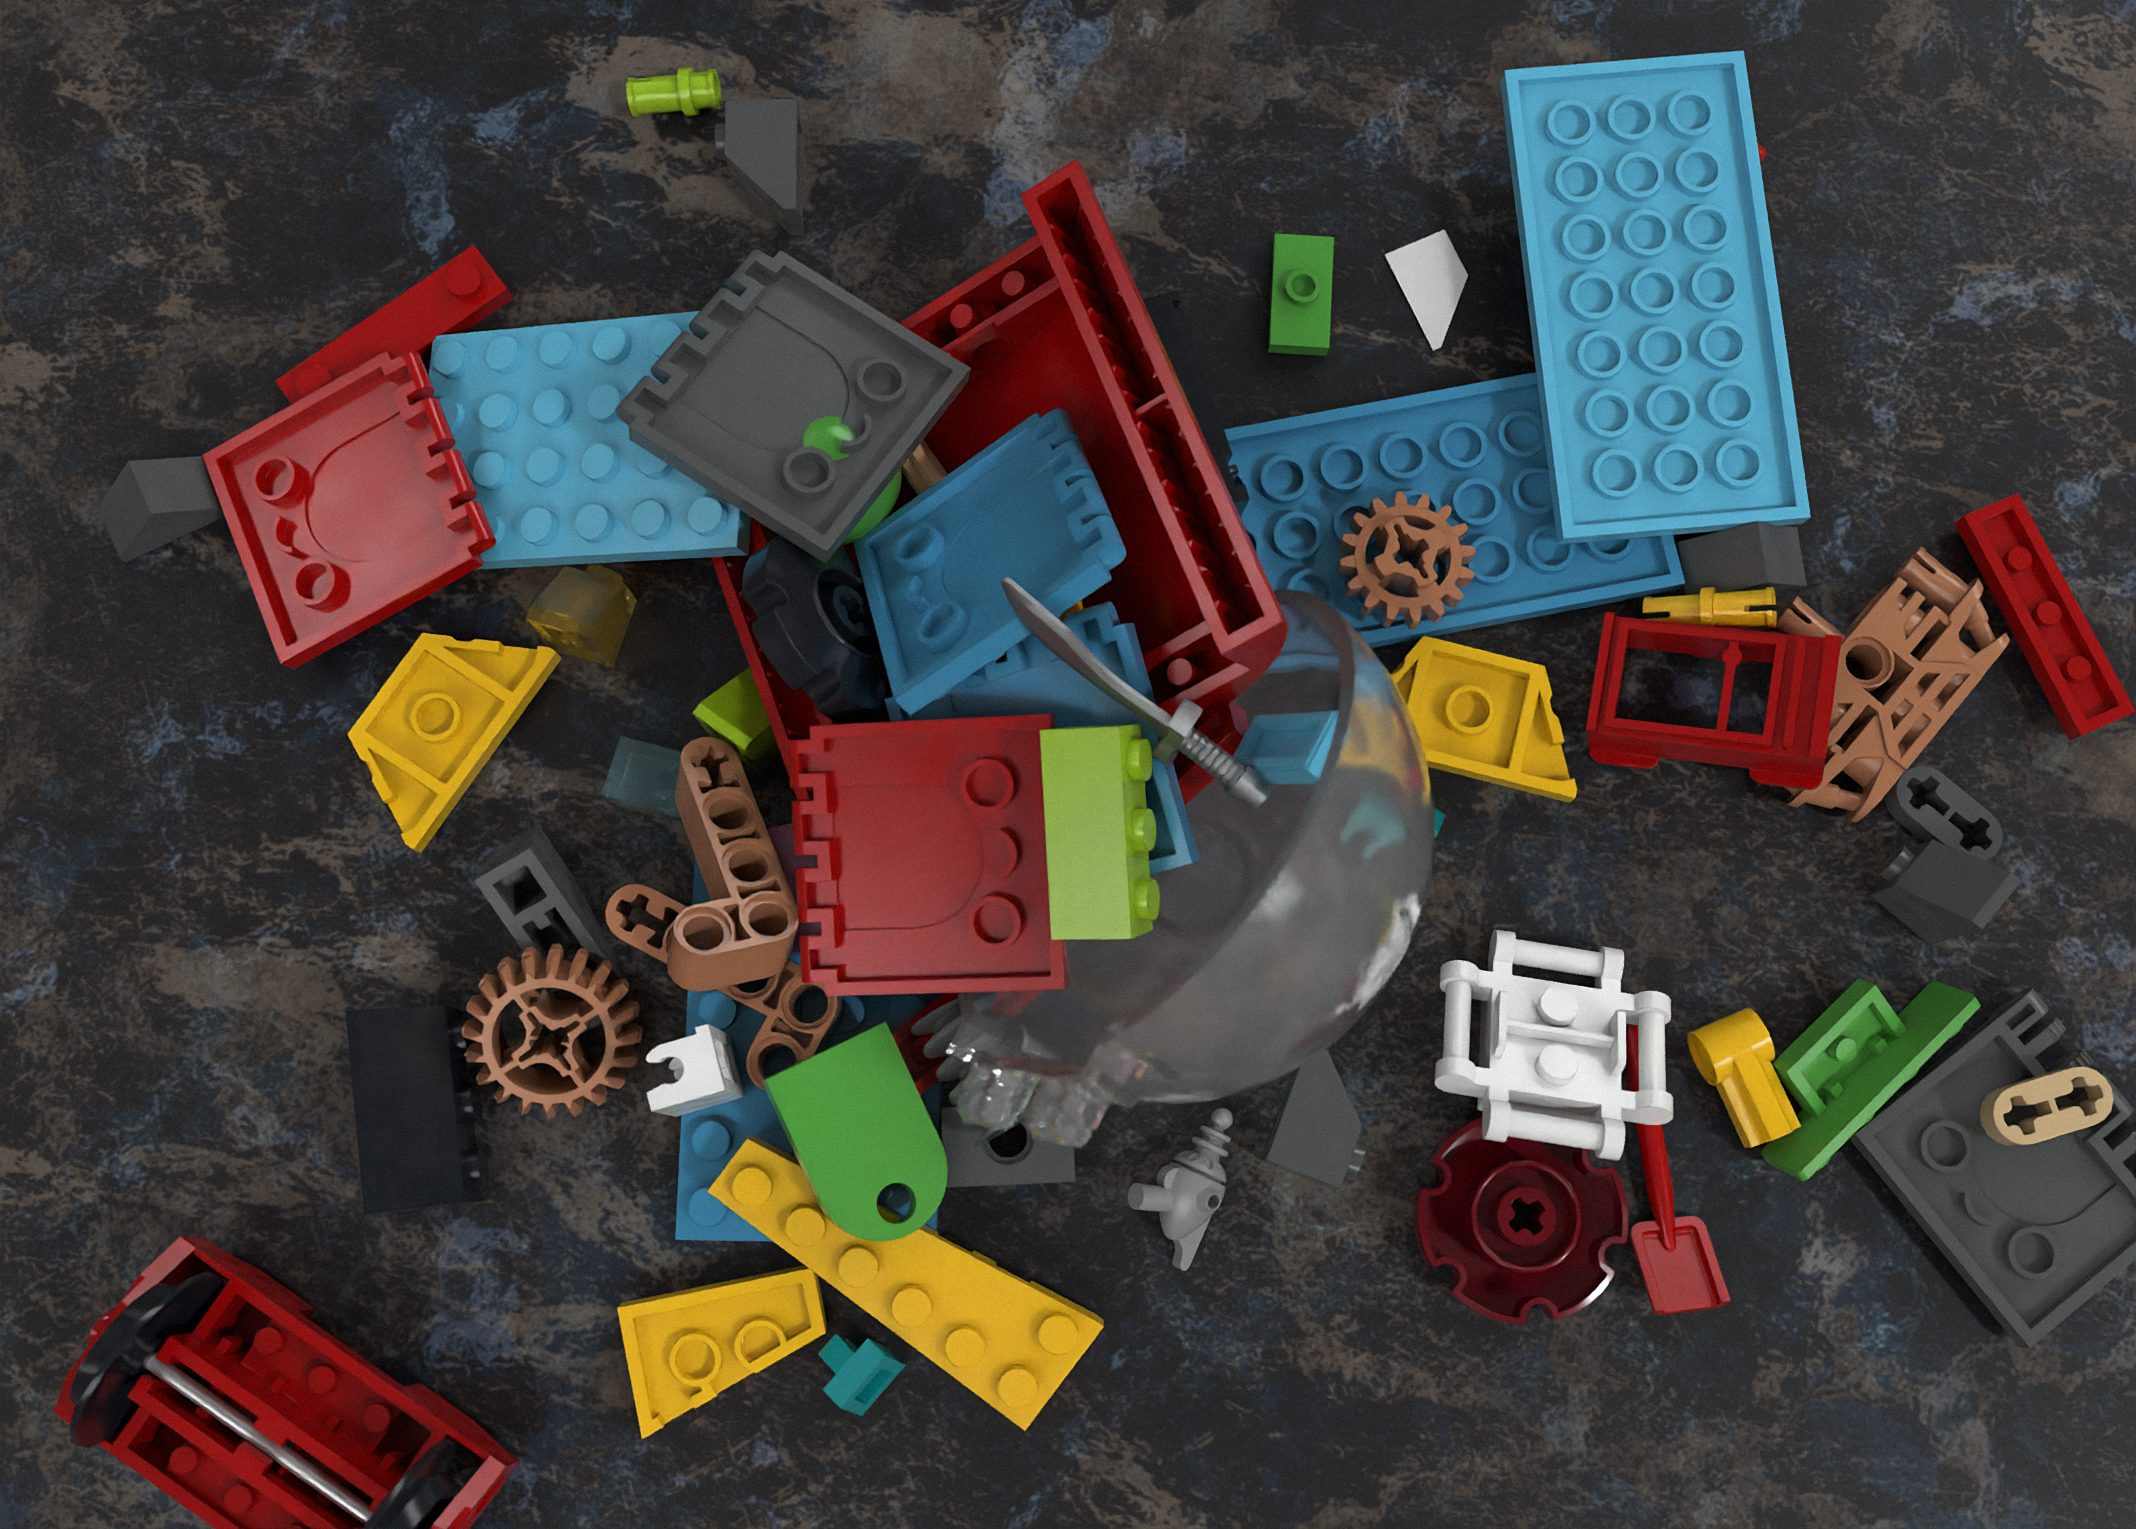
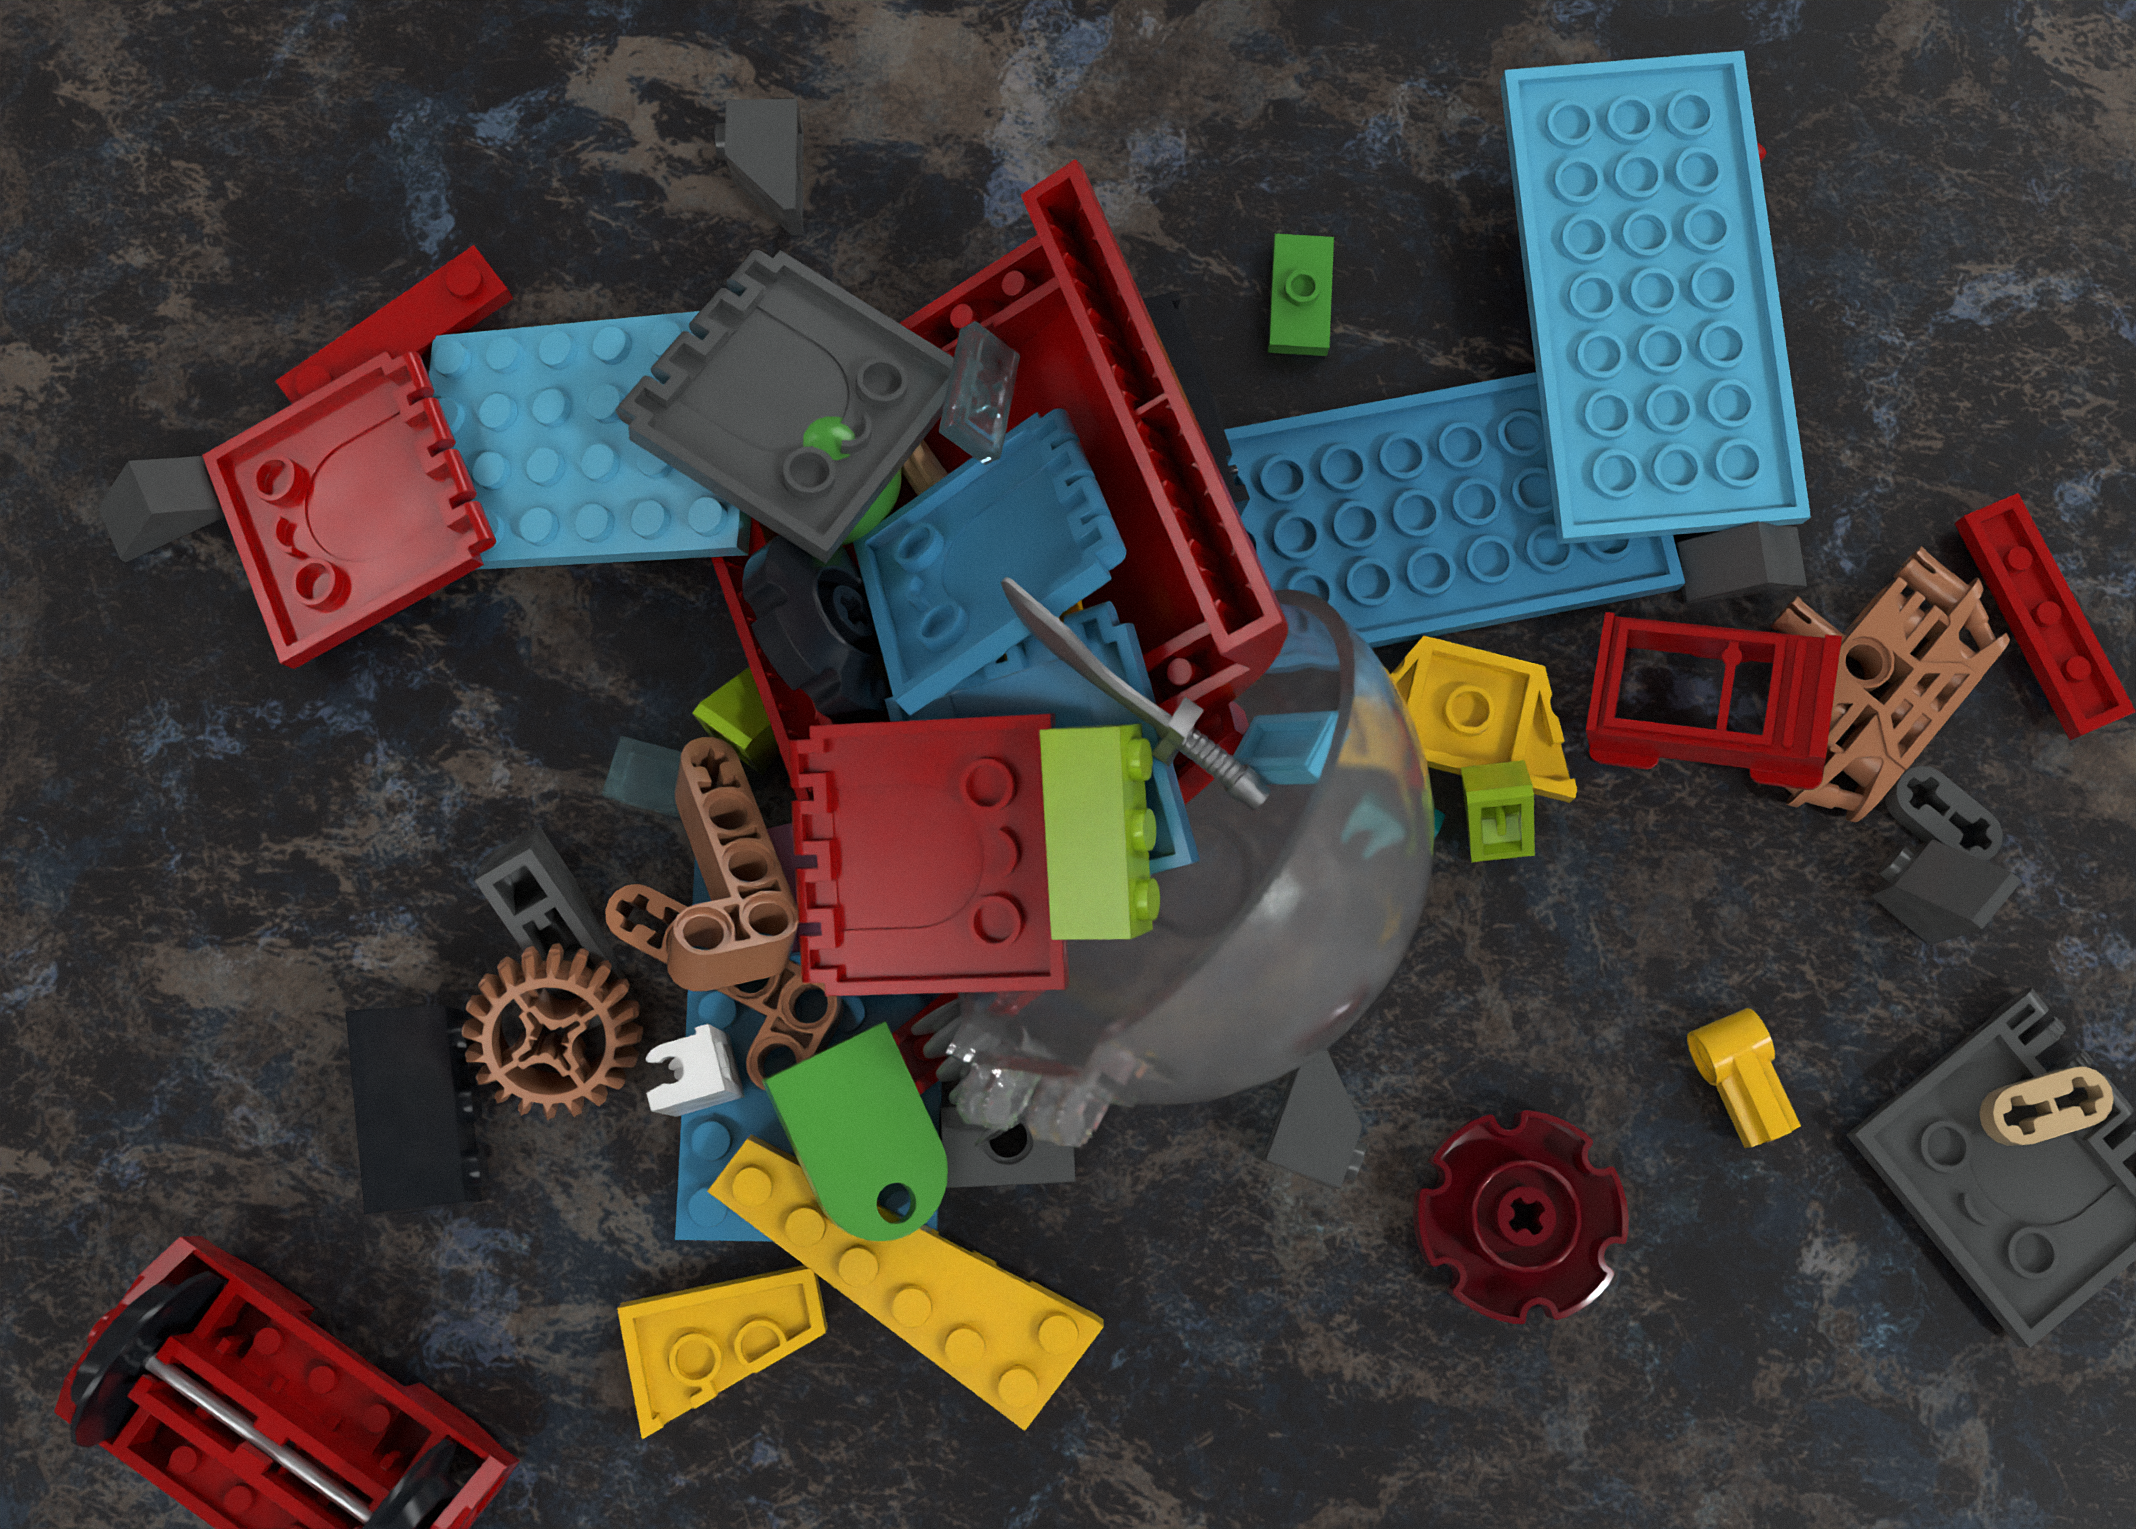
yellow wing [347,633,562,854] -> none
clear yellow slope [525,565,637,668] -> none
lime pin [626,67,722,117] -> none
teal tile [818,1333,906,1416] -> none
light grey piece [1128,1108,1233,1271] -> none
nougat gear [1337,491,1476,630] -> none
white sticker [1385,230,1468,351] -> none
white brick [1435,929,1673,1161] -> none
red piece [1625,1024,1731,1315] -> none
yellow pin [1643,587,1777,629] -> none
bright green bracket [1761,978,1981,1181] -> none
none -> clear light blue plate [939,321,1020,465]
none -> lime slope [1461,760,1535,862]

